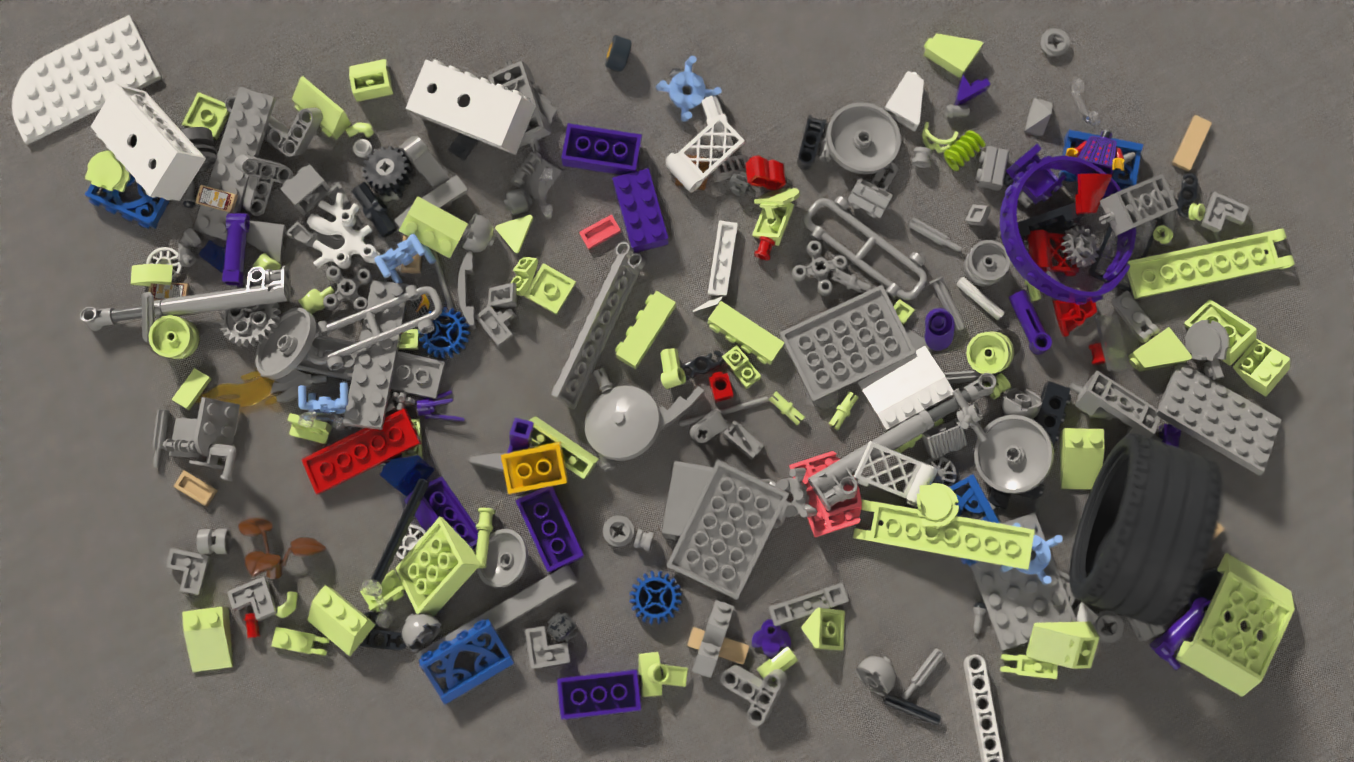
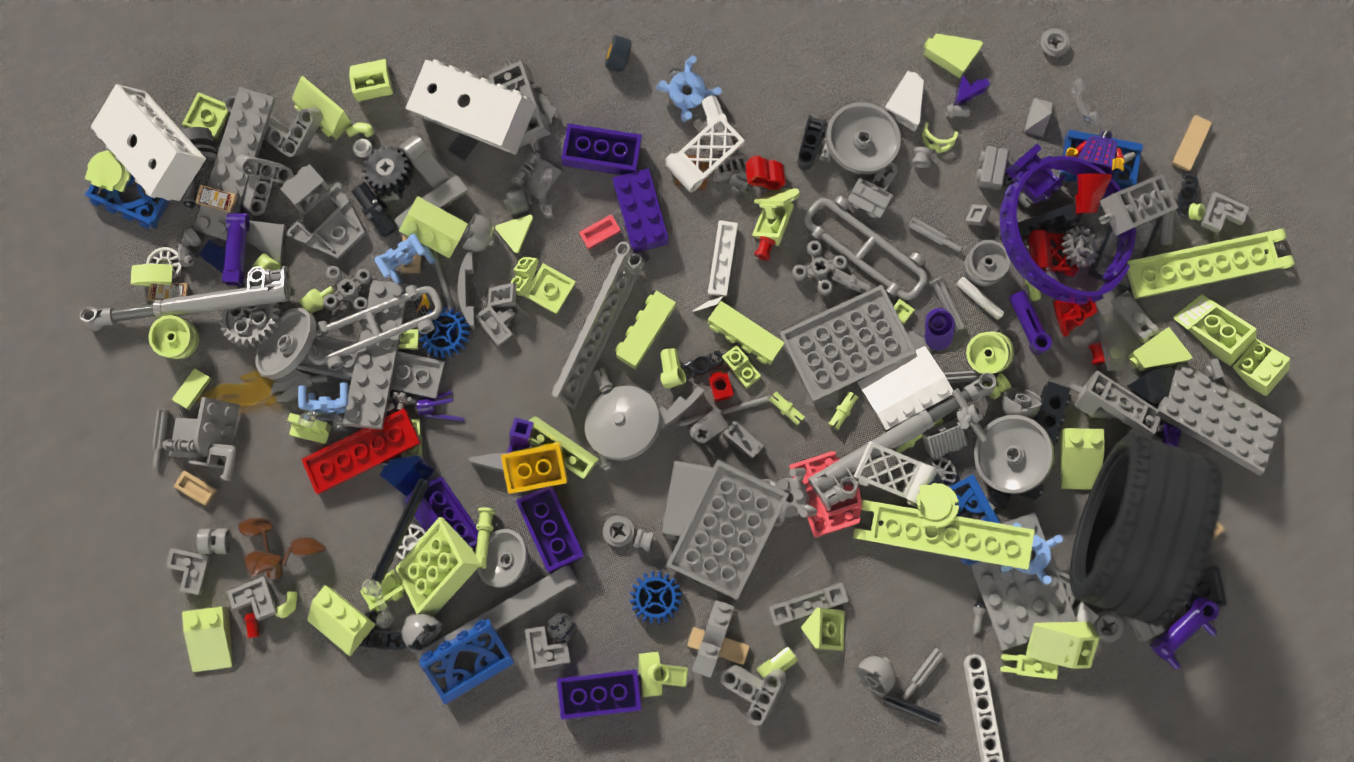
white plate [12,15,162,145] -> none
light grey axle [142,292,154,342] -> none
yellowish green hinge [271,627,330,656] -> none
white plant [307,193,381,269] -> none
dark purple plate [752,619,791,659] -> none
lime piece [943,131,986,171] -> none
yellowish green bush [1153,225,1173,244] -> none
yellowish green slope [1176,553,1295,697] -> none
light grey piece [1185,320,1230,361] -> none
none -> black slope [1127,368,1174,404]
none -> yellowish green sticker [1173,294,1217,329]

